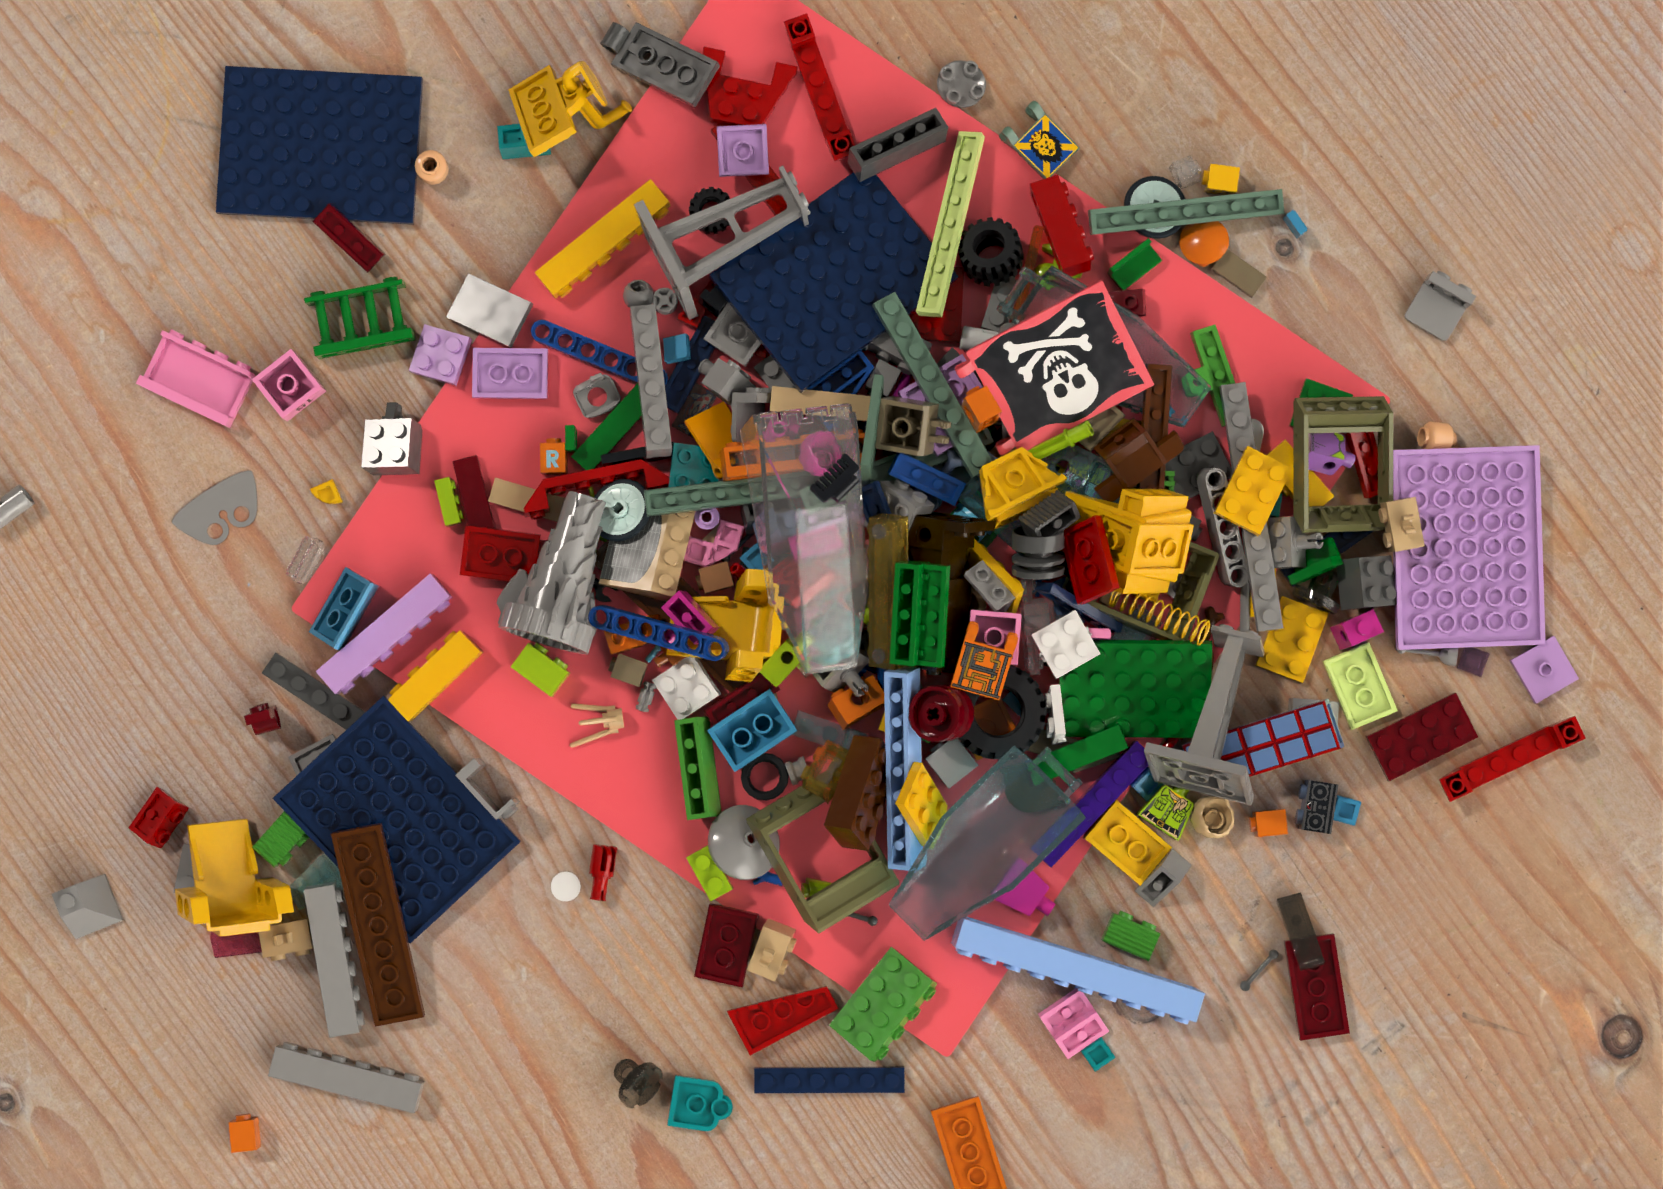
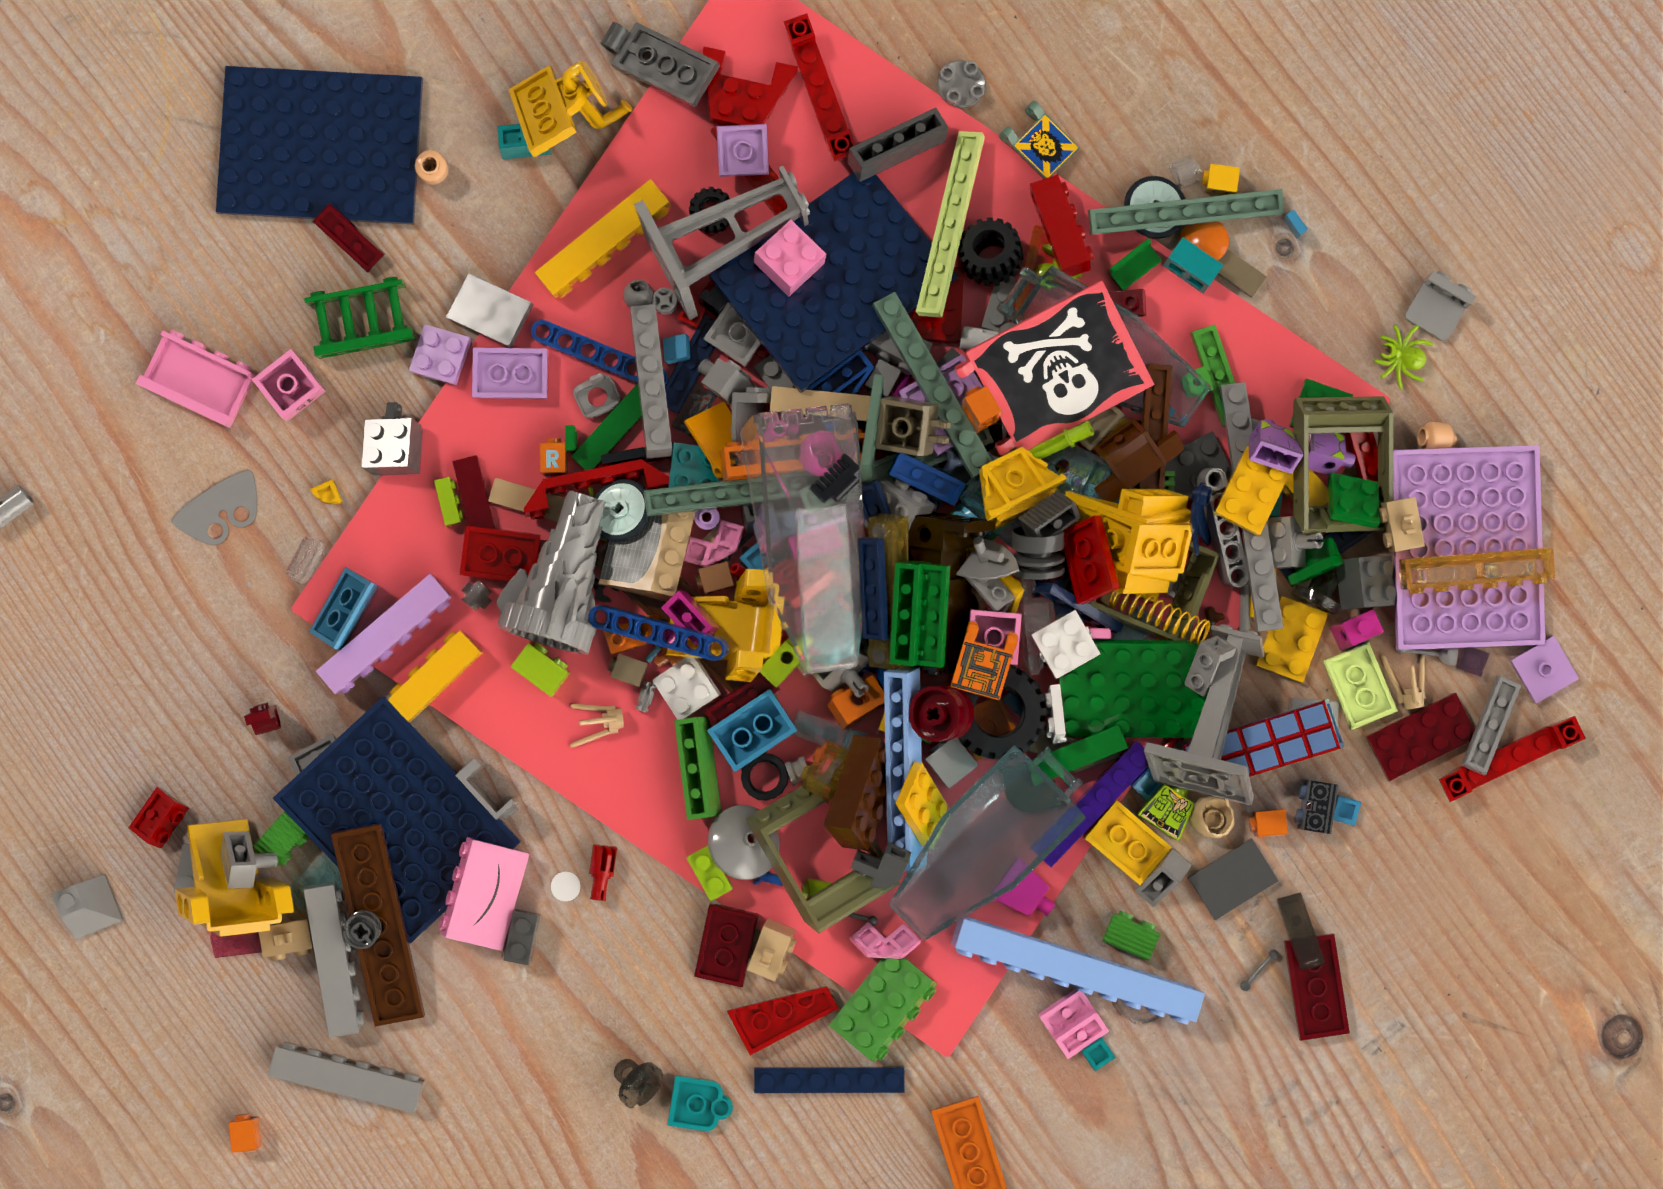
dark grey plate [262,653,365,730] -> none
none -> light grey brick [220,831,277,889]
none -> dark grey wheel [343,910,382,949]
none -> bright pink panel [439,837,529,951]
none -> clear smoke gear [461,580,492,611]
none -> dark grey brick [503,909,541,965]
none -> bright pink brick [754,220,826,297]
none -> bright pink tile [850,922,921,959]
none -> dark grey brick [851,842,911,888]
none -> dark blue tile [858,537,889,641]
none -> light grey shield [957,537,1019,580]
none -> teal hinge [1163,237,1224,294]
none -> light grey bracket [1184,635,1237,696]
none -> dark grey tile [1188,838,1278,920]
none -> dark blue plant [1190,482,1212,556]
none -> medium lavender torso [1249,419,1304,474]
none -> green plate [1328,473,1380,529]
none -> lime animal [1374,325,1433,390]
none -> tan plant [1381,654,1426,709]
none -> clear yellow piece [1399,548,1555,594]
none -> light grey tile [1461,675,1522,776]

